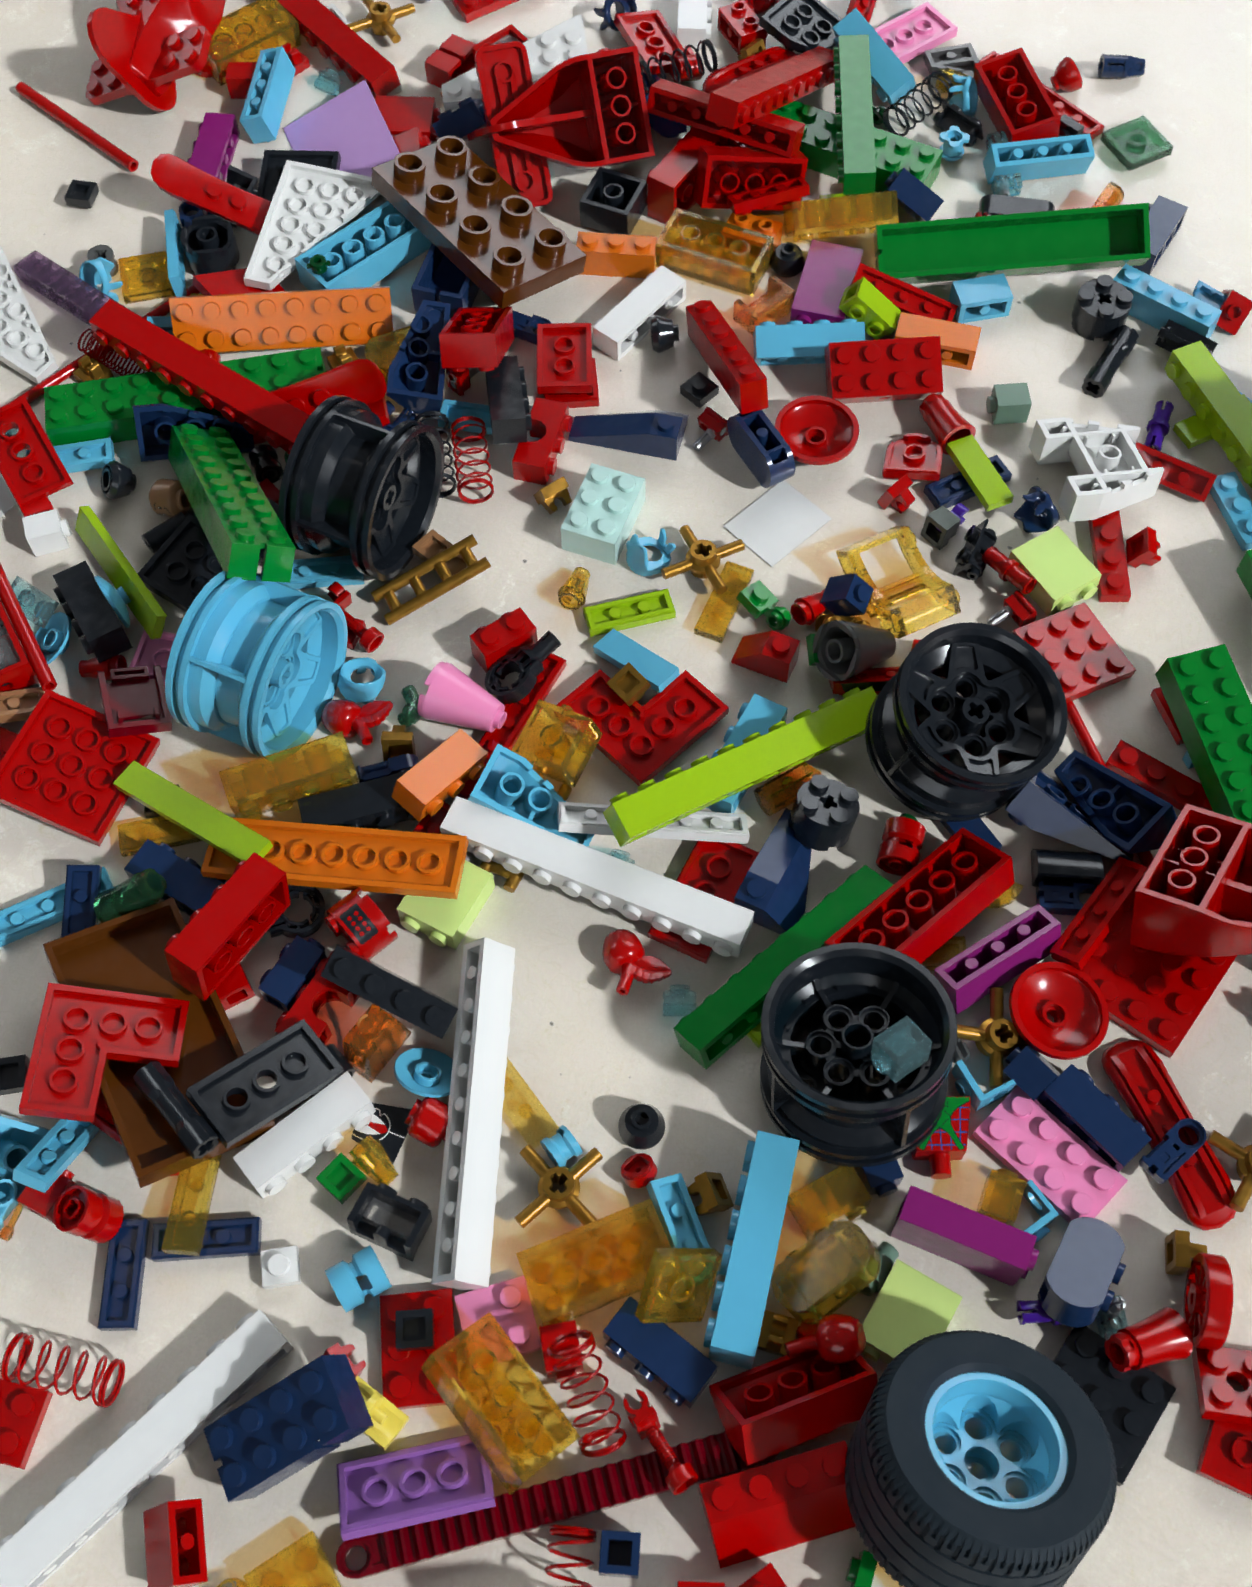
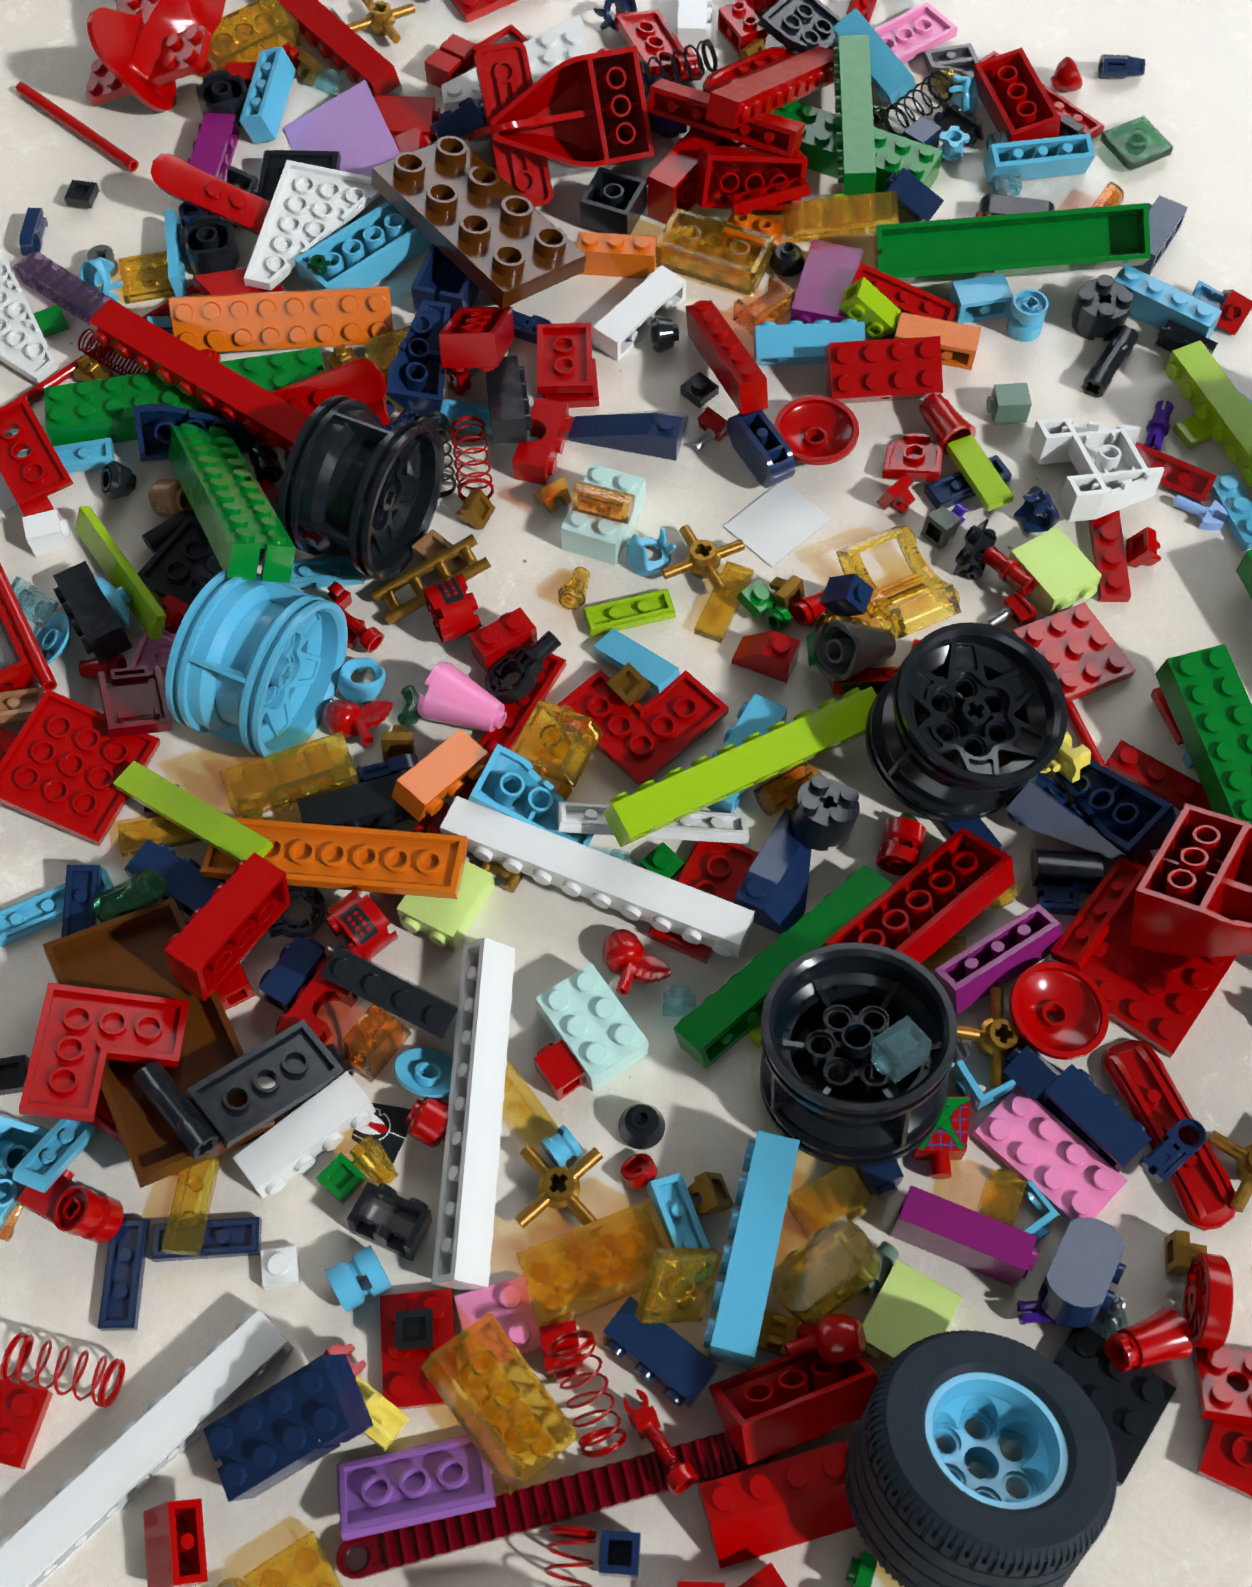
none -> dark blue piece [19,208,48,257]
none -> green tile [33,304,70,338]
none -> red tile [161,594,190,634]
none -> black brick [196,71,248,126]
none -> pearl gold tile [296,50,331,86]
none -> red brick [422,574,482,643]
none -> pearl gold tile [456,488,495,530]
none -> red brick [534,1040,586,1101]
none -> light aqua brick [535,962,649,1091]
none -> clear orange brick [572,481,635,524]
none -> green plate [640,842,685,879]
none -> pearl gold tile [769,575,805,614]
none -> brick [902,116,942,148]
none -> medium azure wheel [1006,289,1049,342]
none -> light yellow hips [1040,731,1091,783]
none -> light blue bar [1173,495,1228,531]

